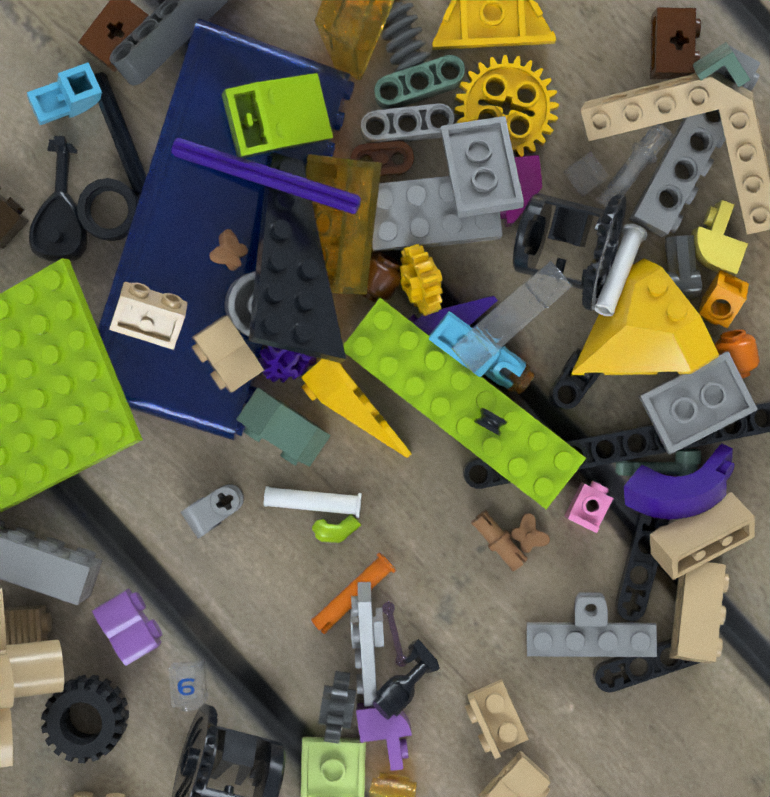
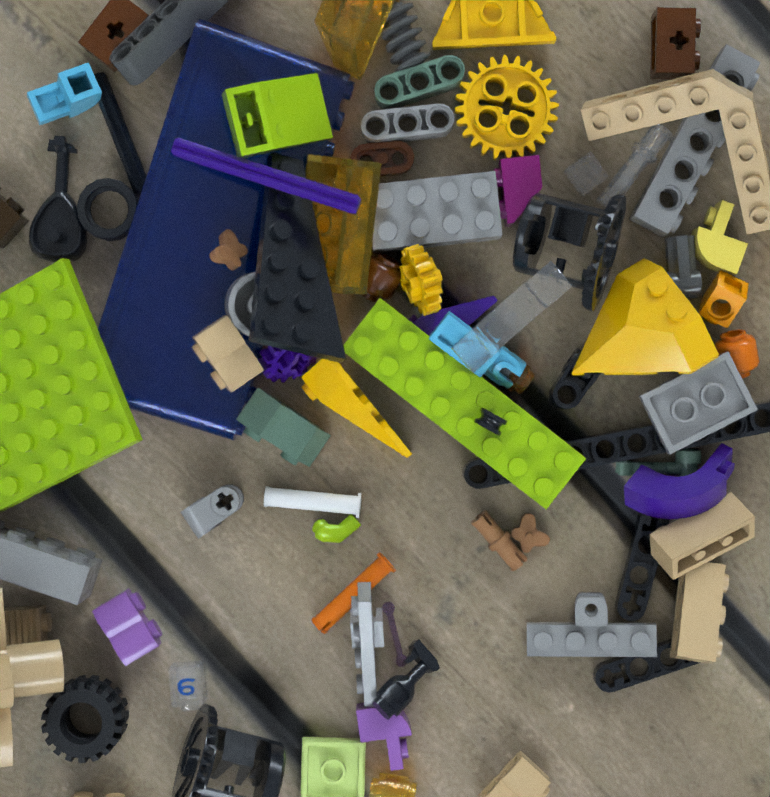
tan bracket [109,282,188,350] -> none
dark grey gear [318,671,356,744] -> none
light grey plate [441,116,524,218] -> none
tan bracket [465,679,529,759] -> none
bright pink brick [564,481,614,533] -> none
white pin [595,224,648,316] -> none
sand green panel [693,42,751,87] -> none

